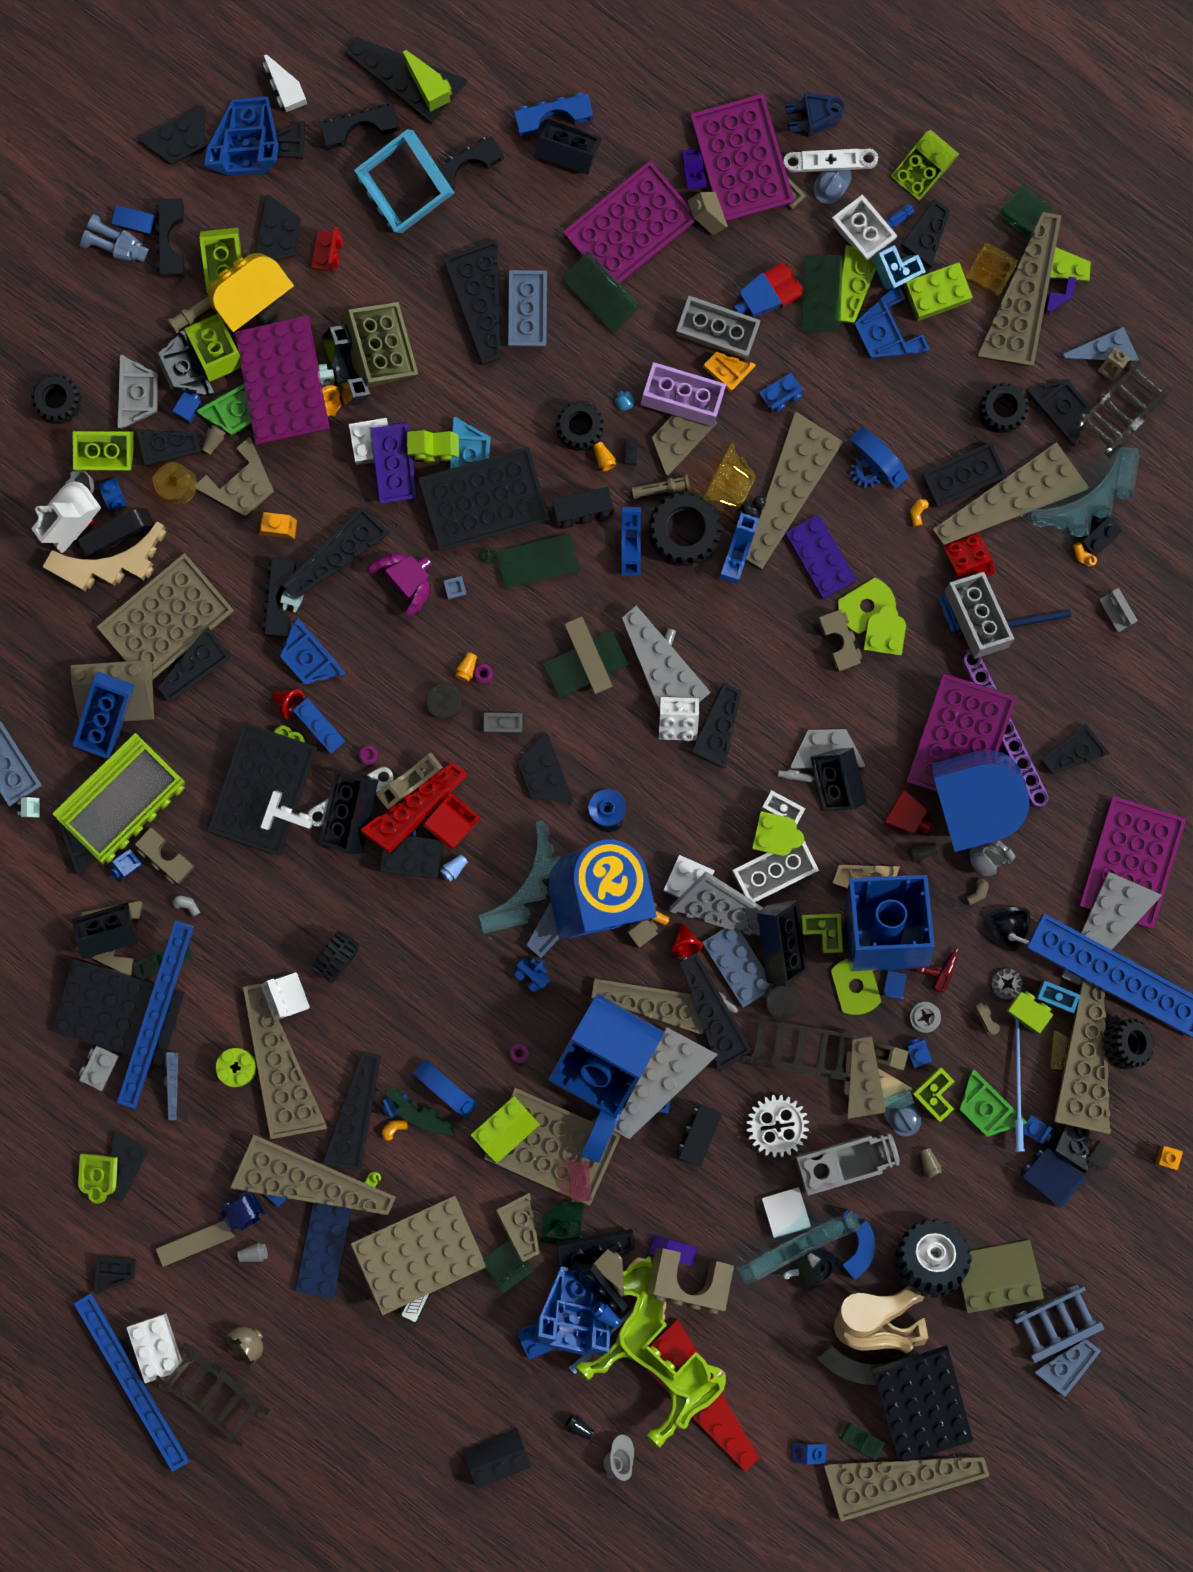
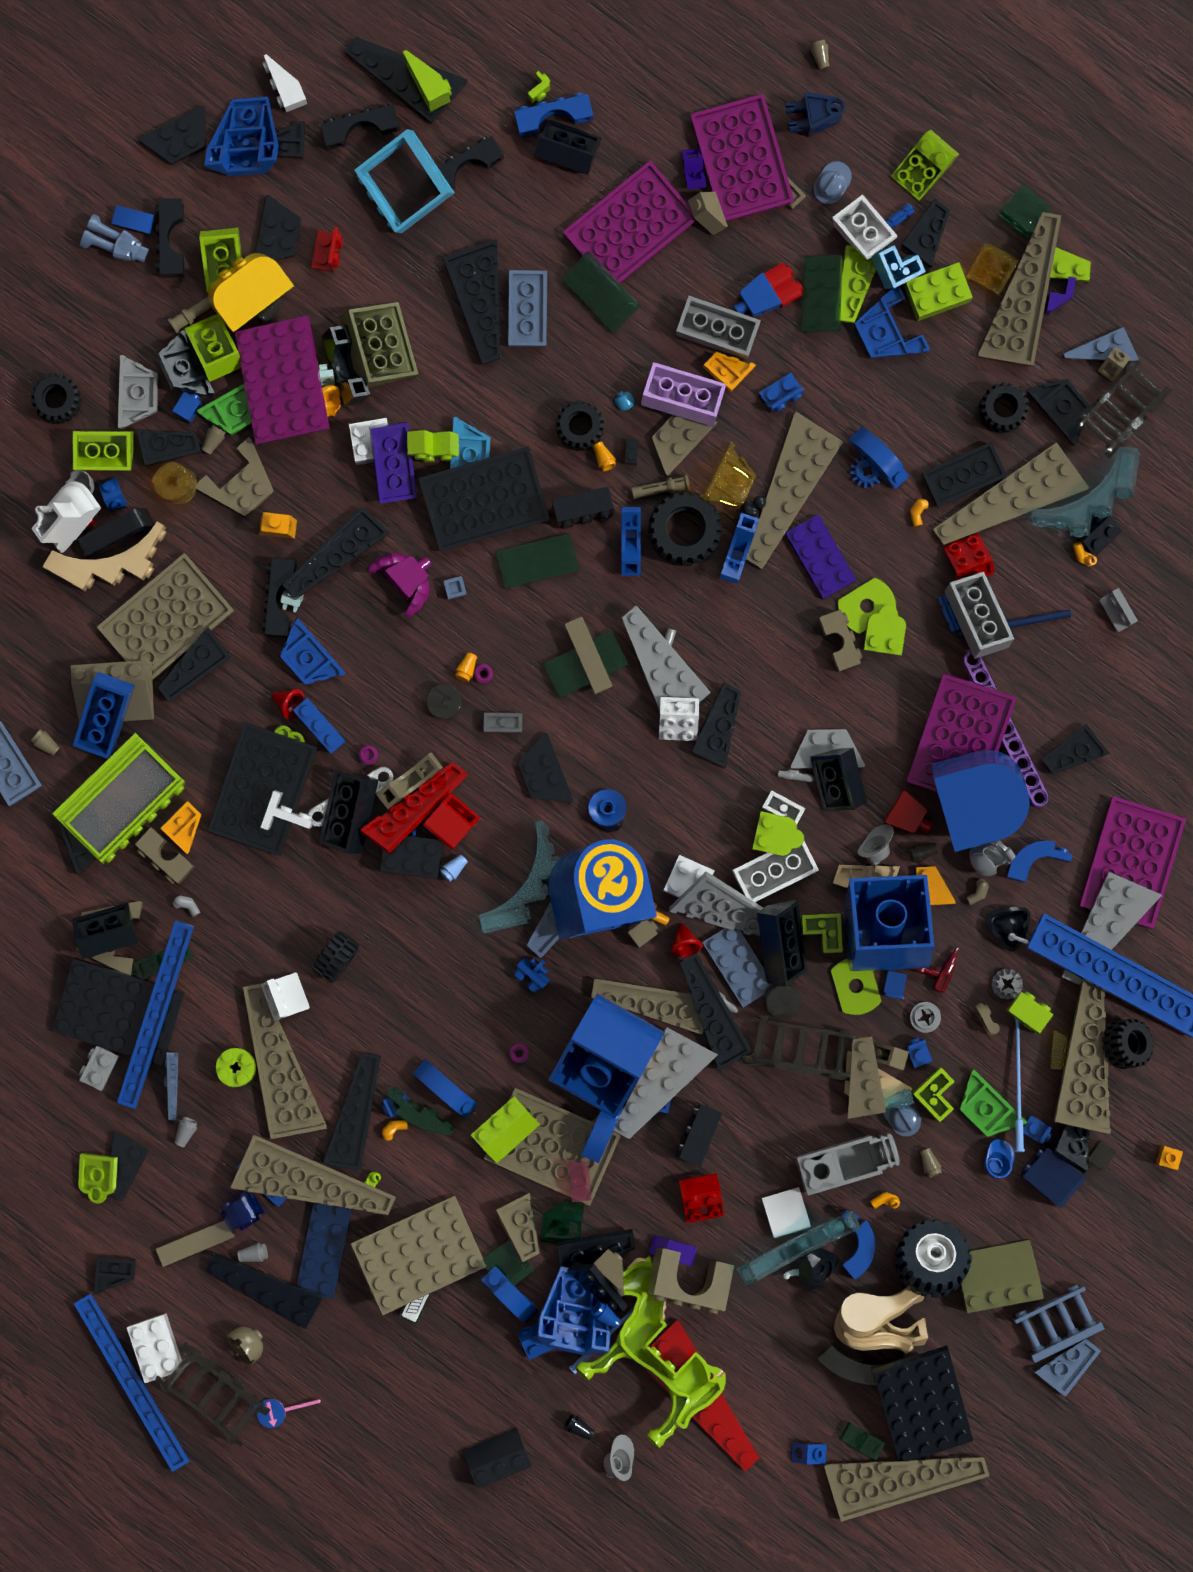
light aqua tile [17,797,40,818] -> none
blue bracket [108,849,142,882] -> none
clear green hinge [479,548,495,564] -> none
white gear [746,1095,809,1157] -> none
white piece [783,148,878,172] -> none
dark azure brick [1035,980,1081,1013] -> none
none -> dark tan cone [31,729,60,756]
none -> light orange wing [160,801,201,854]
none -> light grey cone [174,1117,198,1147]
none -> black wing [205,1252,324,1329]
none -> blue piece [257,1399,321,1428]
none -> blue arch [481,1266,539,1323]
none -> lime bracket [528,71,551,104]
none -> red slope [679,1173,725,1223]
none -> dark tan cone [810,40,830,69]
none -> light grey piece [858,824,894,866]
none -> light orange arm [870,1192,900,1209]
none -> light orange wing [916,866,956,905]
none -> blue cap [983,1139,1015,1179]
none -> blue arch [1005,841,1073,883]

